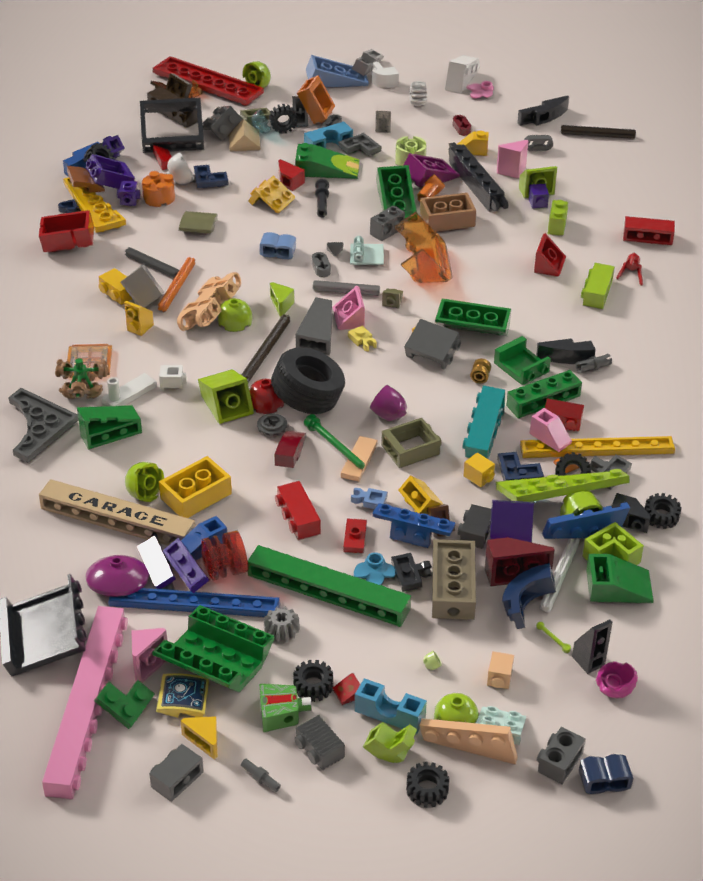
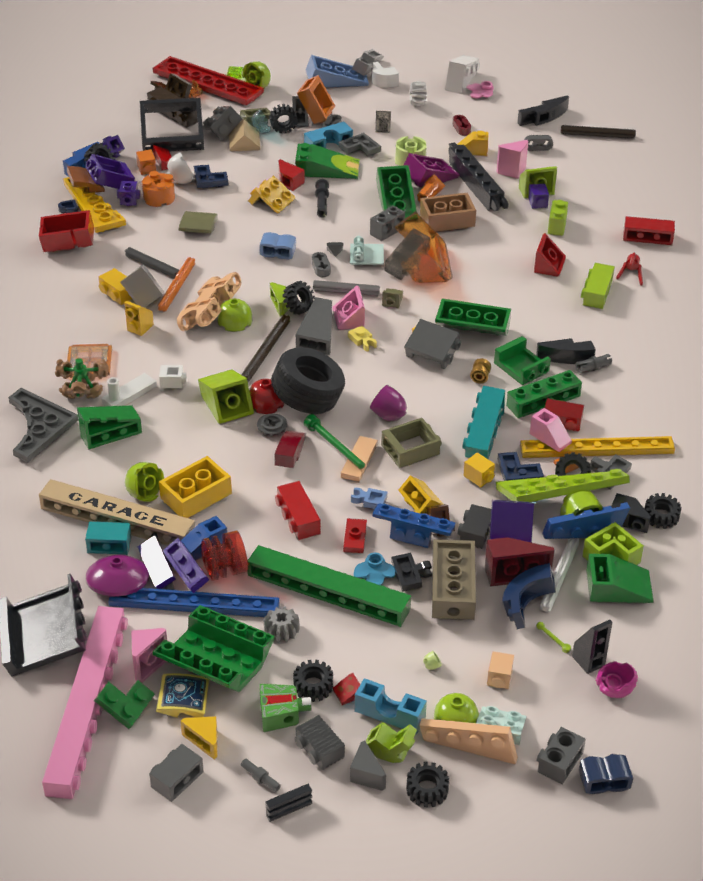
none -> teal brick [85,521,132,555]
none -> orange brick [136,150,156,175]
none -> clear neon green tile [227,66,243,79]
none -> black tile [265,784,312,822]
none -> black tyre [283,281,315,315]
none -> dark grey slope [350,741,386,791]
none -> clear smoke brick [384,228,431,280]

